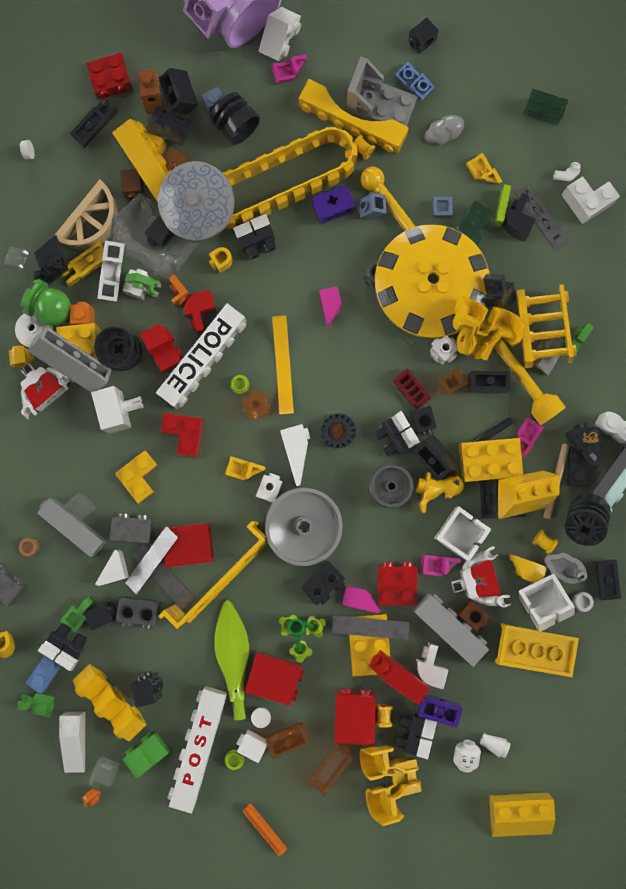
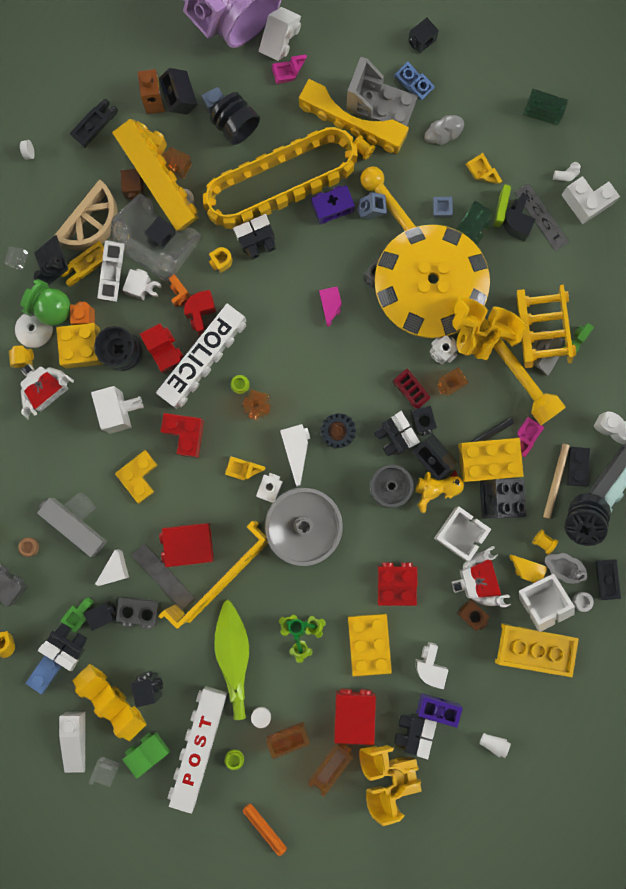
bright green plate [17,693,55,718] -> none
light grey brick [28,326,112,392] -> none
orange plate [82,788,101,807] -> none
red plate [86,52,133,99] -> none
flat silver brick [110,513,154,543] -> none
bright green plate [125,273,161,295] -> none
sticker [125,526,178,594] -> none
black brick [147,106,193,146] -> none
light grey dish [158,161,235,241] -> none
white brick [236,730,269,763] -> none
red brick [245,651,304,706] -> none
yellow sticker [272,315,294,414] -> none
black brick [301,561,345,606] -> none
flat silver sticker [332,615,409,640] -> none
dark pink slope [342,586,381,613] -> none
red brick [369,650,430,705] -> none
yellow bush [375,704,393,727] -> none
light grey brick [413,594,489,667] -> none
dark pink slope [420,554,461,576] -> none
white head [453,740,481,772] -> none
black brick [468,371,510,394] -> none
black brick [483,274,516,308] -> none
yellow slope [489,792,555,837] -> none
yellow slope [498,471,560,519] -> none
black rock [565,423,603,467] -> none

